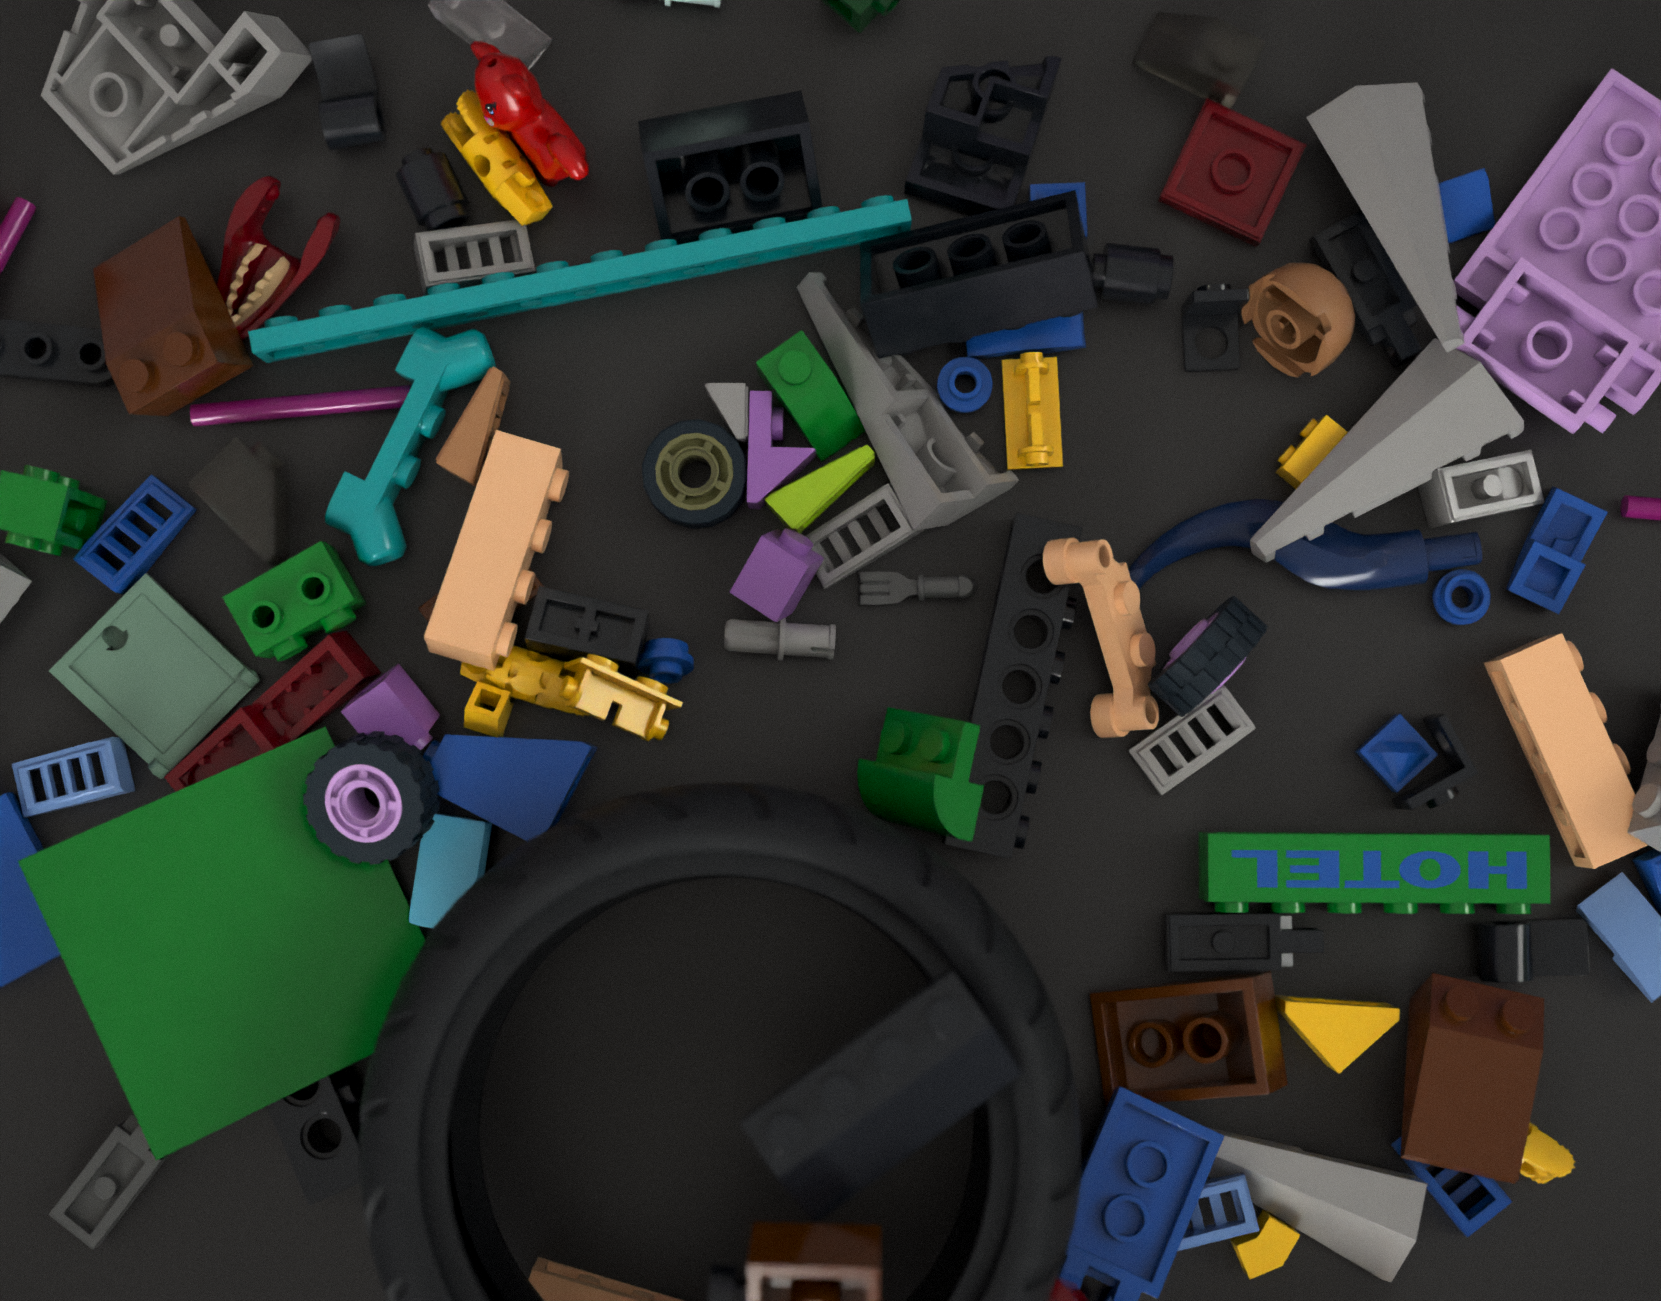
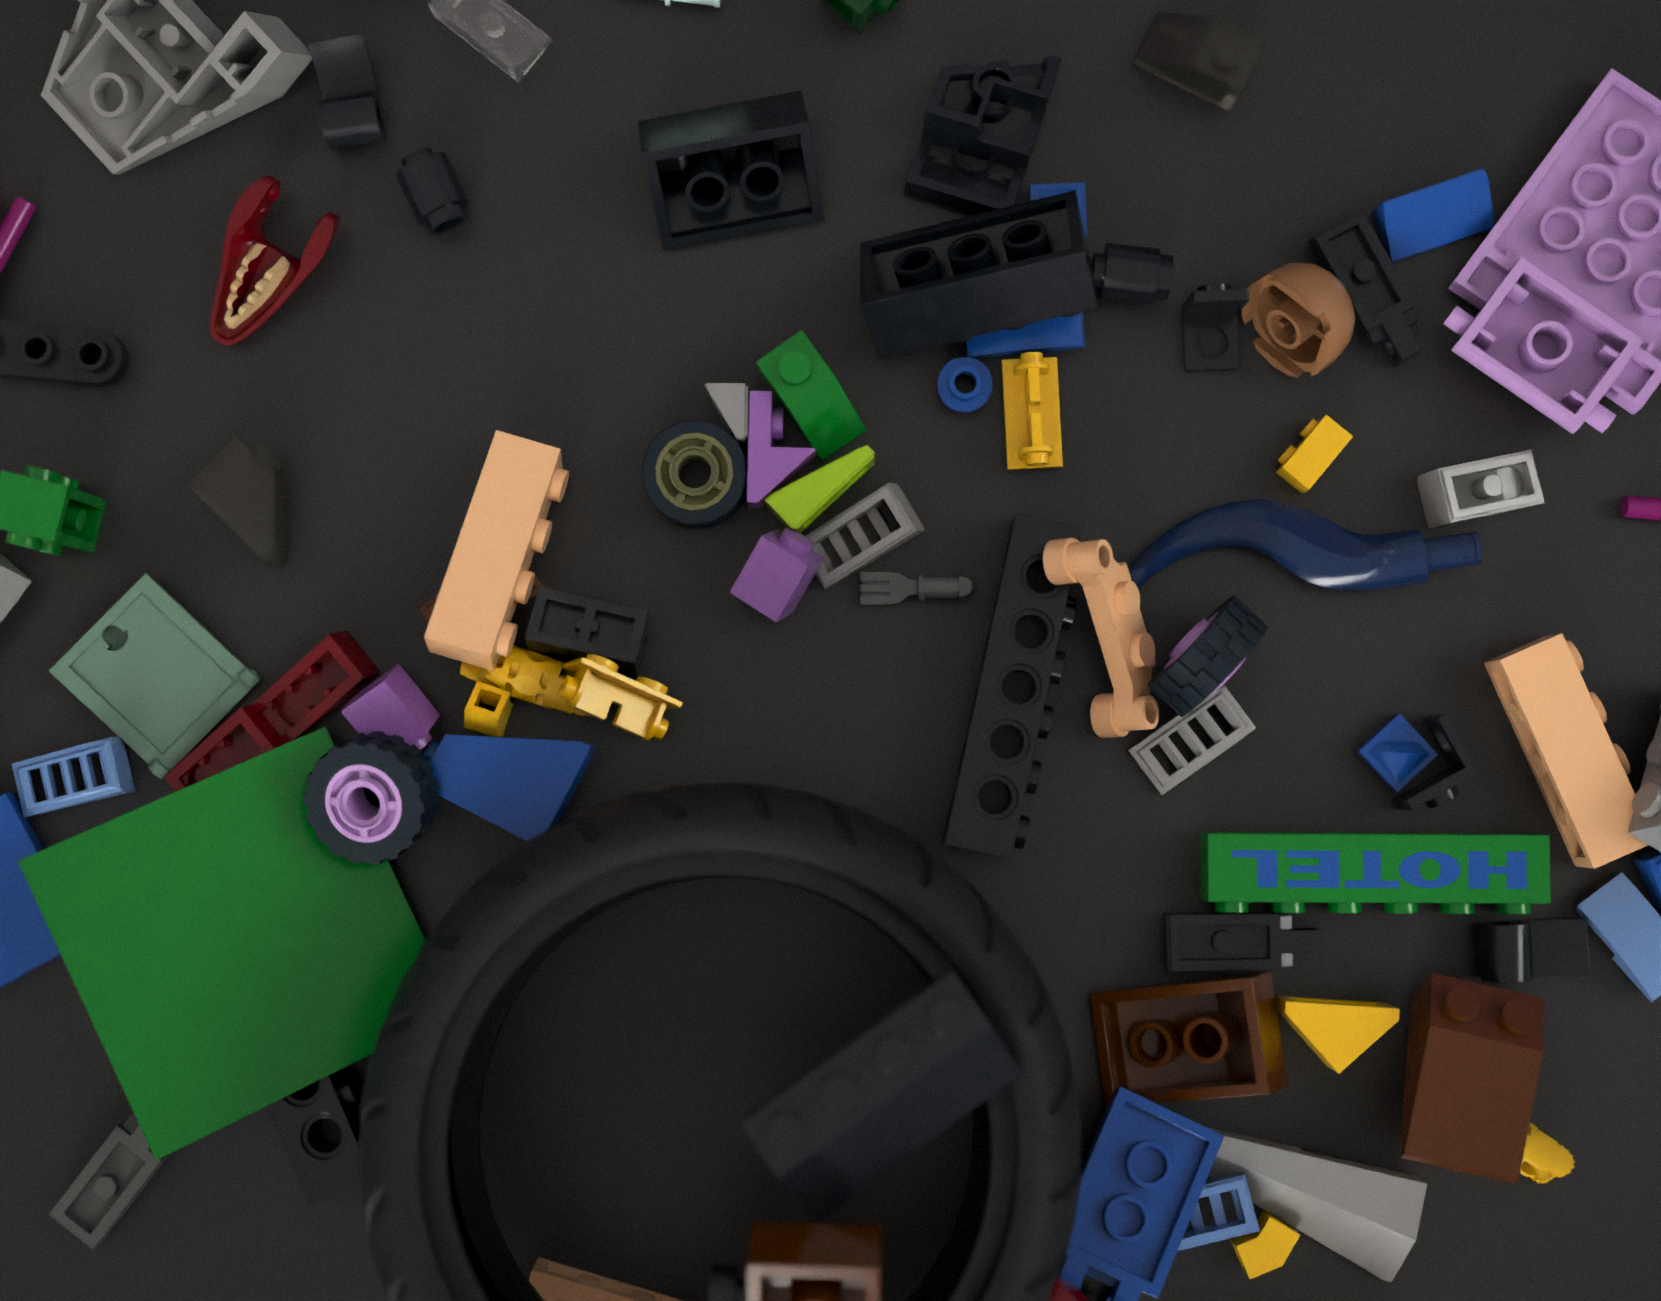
blue slope [73,474,197,594] -> none
reddish brown slope [93,216,254,416] -> none
magenta piece [190,385,412,427] -> none
green brick [222,541,367,662] -> none
teal plate [248,195,912,363] -> none
teal plate [325,326,496,566] -> none
medium azure slope [408,813,492,928] -> none
light grey slope [413,220,535,296] -> none
medium nougat slope [436,366,511,487] -> none
yellow hinge [441,89,553,226] -> none
red animal [470,41,589,187] -> none
blue plate [638,638,694,684] -> none
light grey axle [724,617,836,661] -> none
light grey wedge [797,272,1019,531] -> none
green brick [857,707,984,842] -> none
dark red tile [1158,98,1307,247] -> none
light grey wedge [1250,338,1524,563] -> none
light grey wedge [1306,82,1465,353] -> none
blue slope [1390,1136,1512,1237] -> none
blue plate [1433,569,1491,625] -> none
blue slope [1506,486,1608,614] -> none

